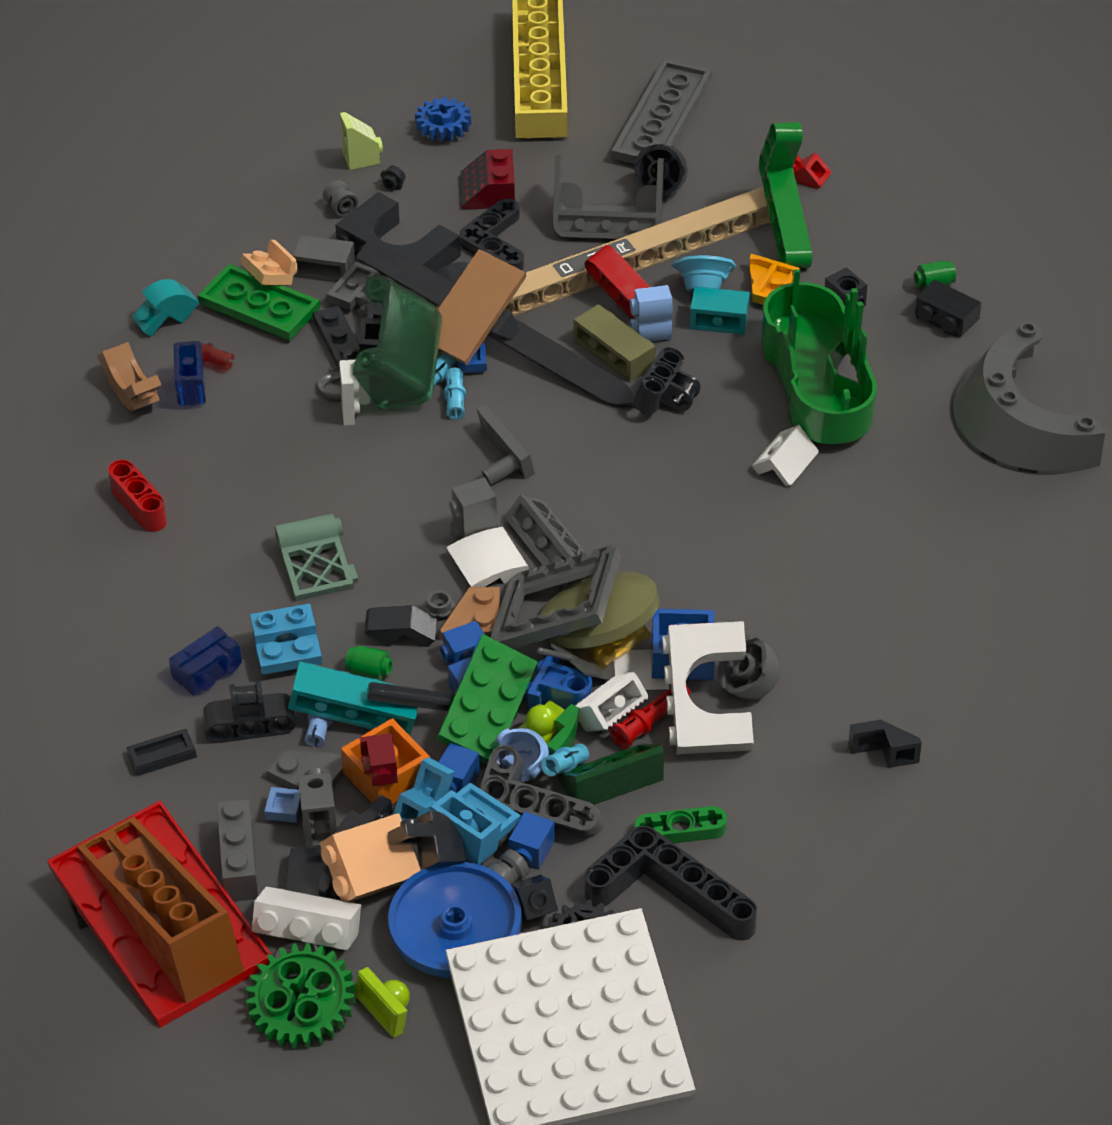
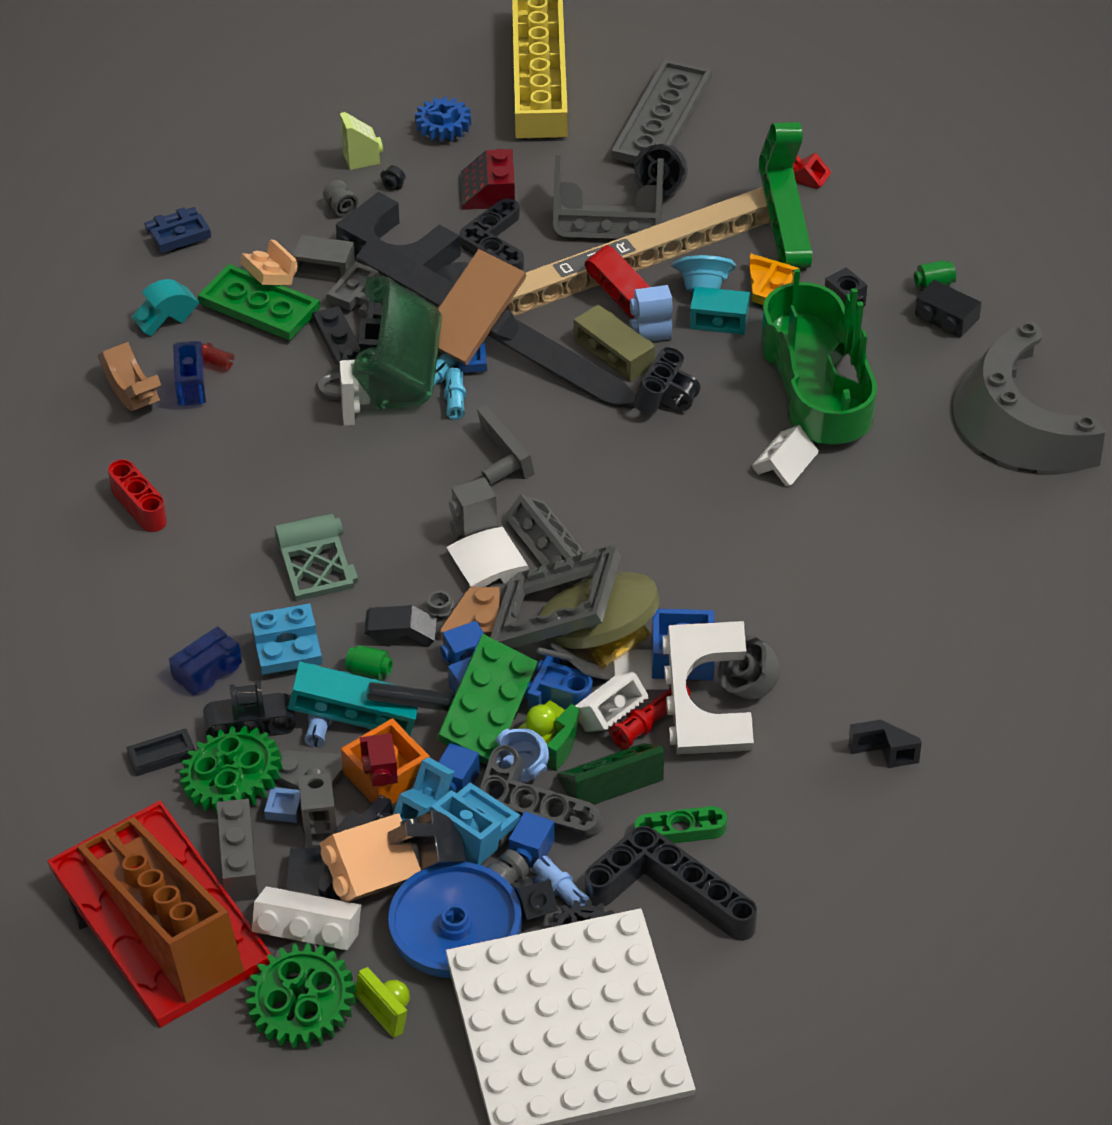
medium azure pin [541,744,589,776] -> none
none -> dark blue plate [144,207,211,253]
none -> green gear [179,726,283,814]
none -> light blue pin [532,856,590,908]

